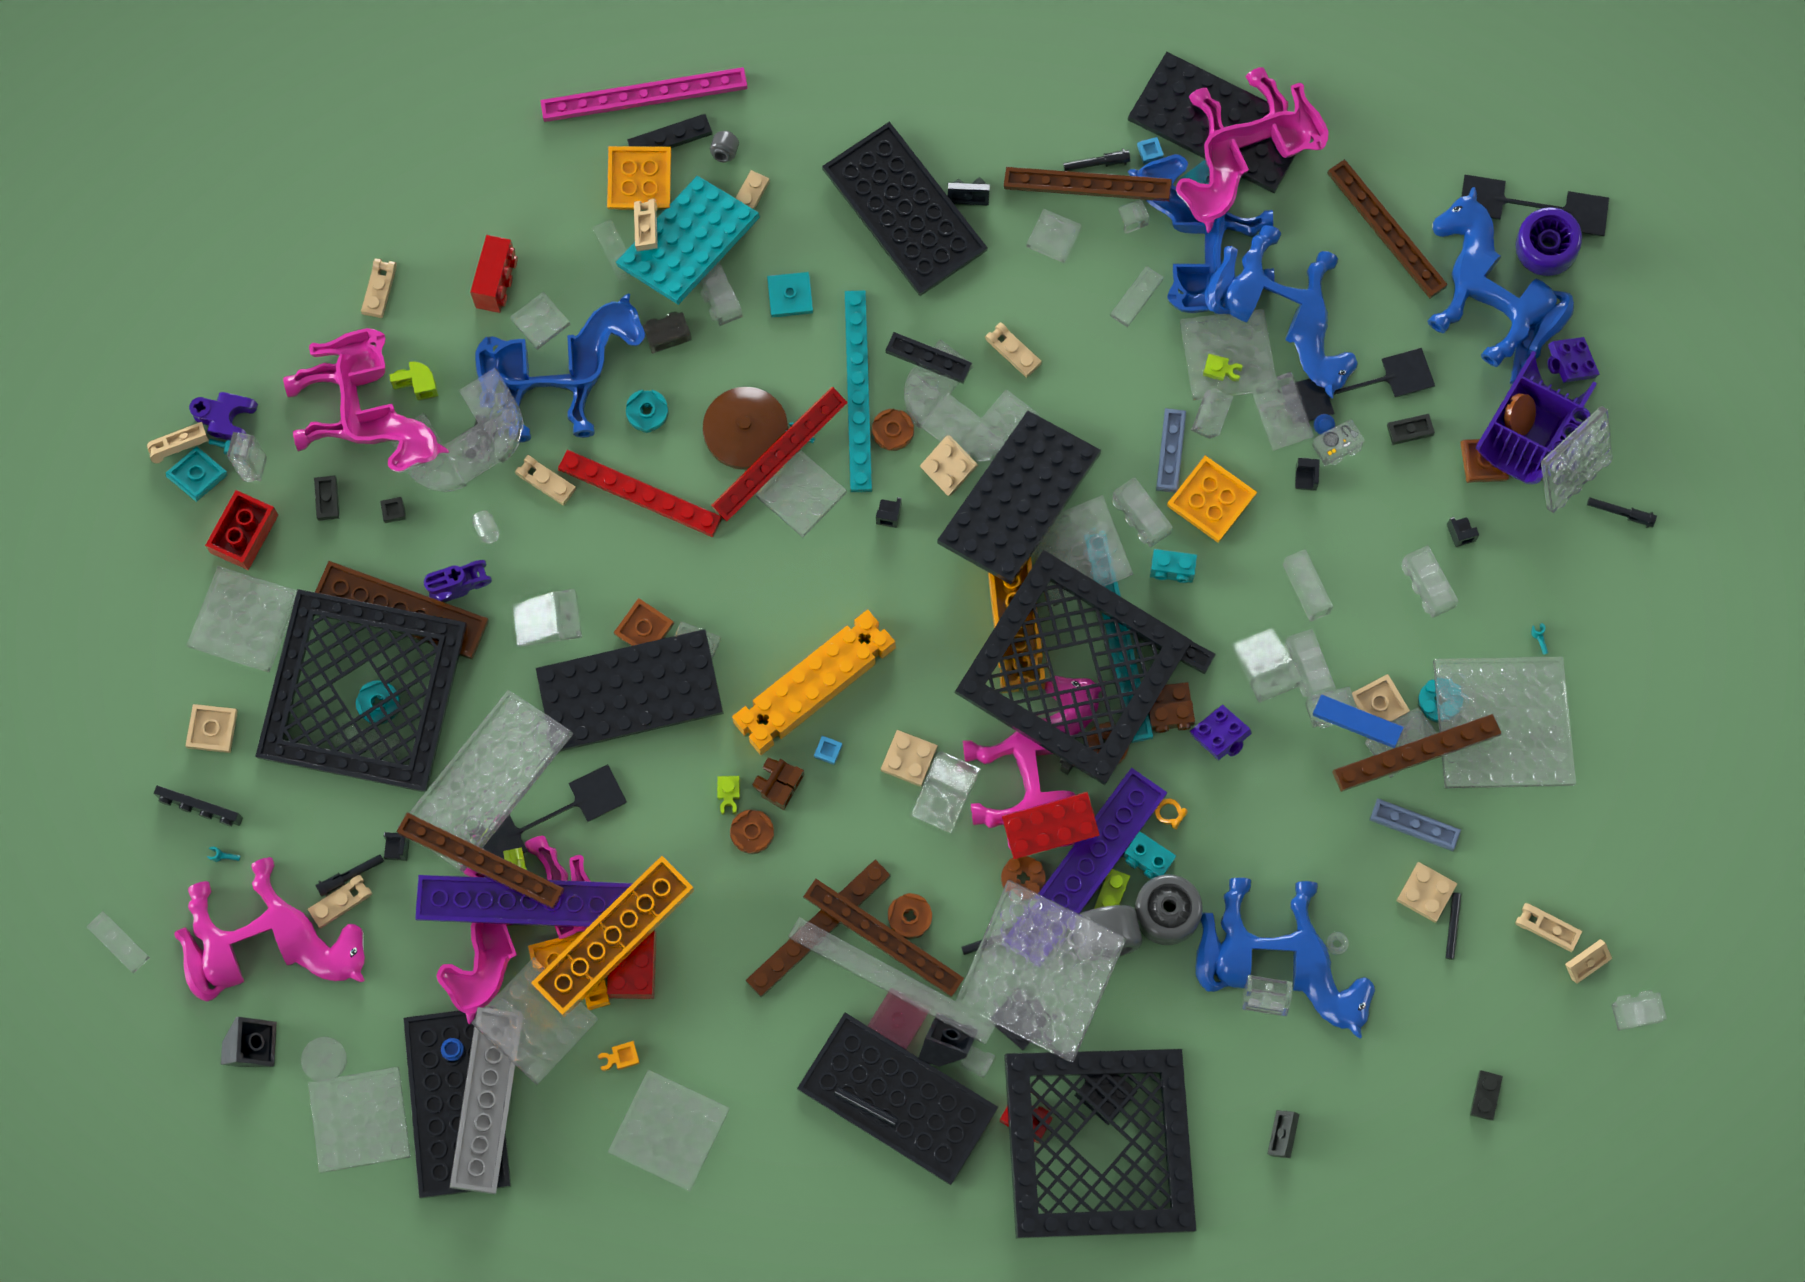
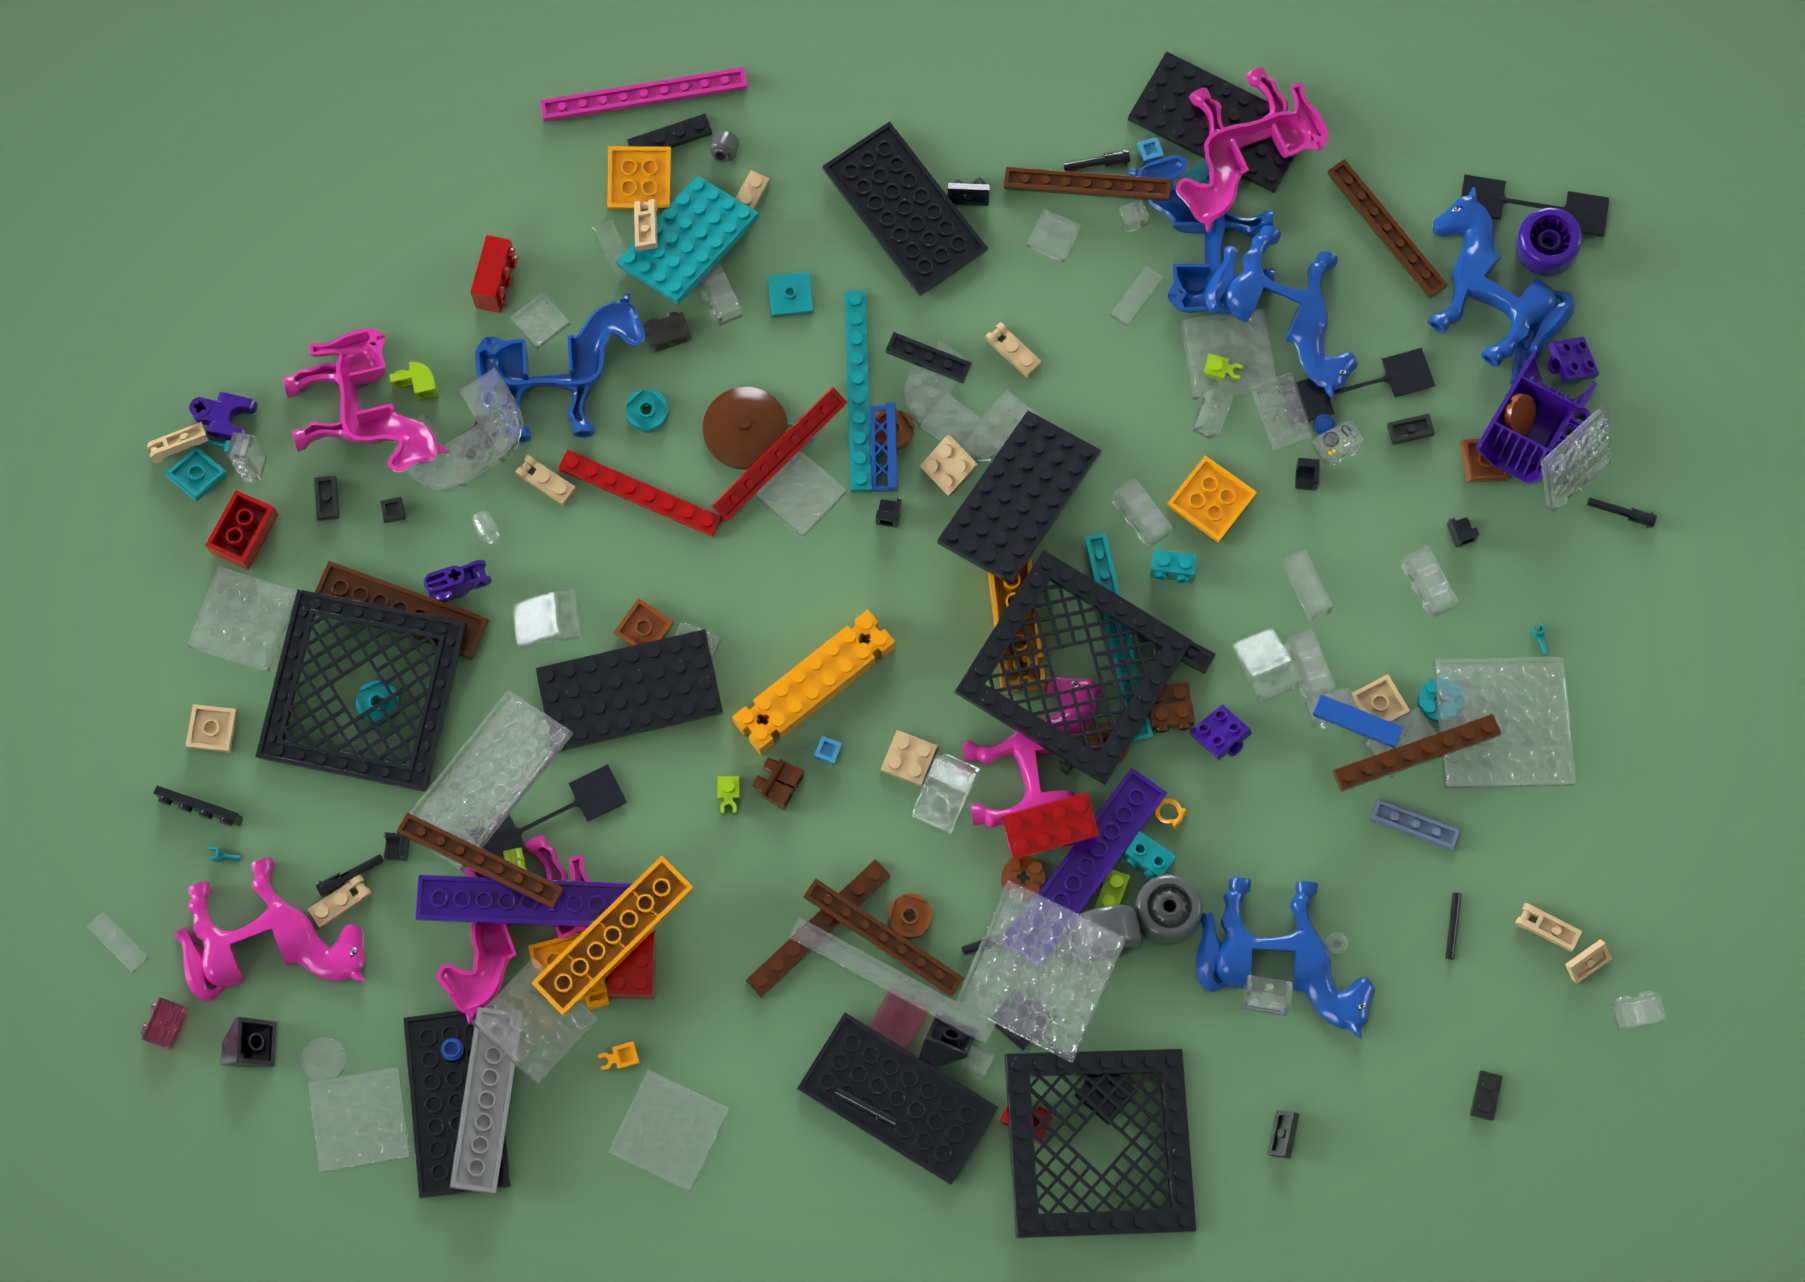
tan plate [361,258,397,318] -> none
dark orange tile [730,810,774,854] -> none
clear plate [1033,495,1133,607] -> none
sand blue tile [1156,408,1186,493] -> none
tan plate [1396,862,1457,923] -> none
none -> clear pink brick [140,997,188,1051]
none -> blue fence [870,403,898,491]

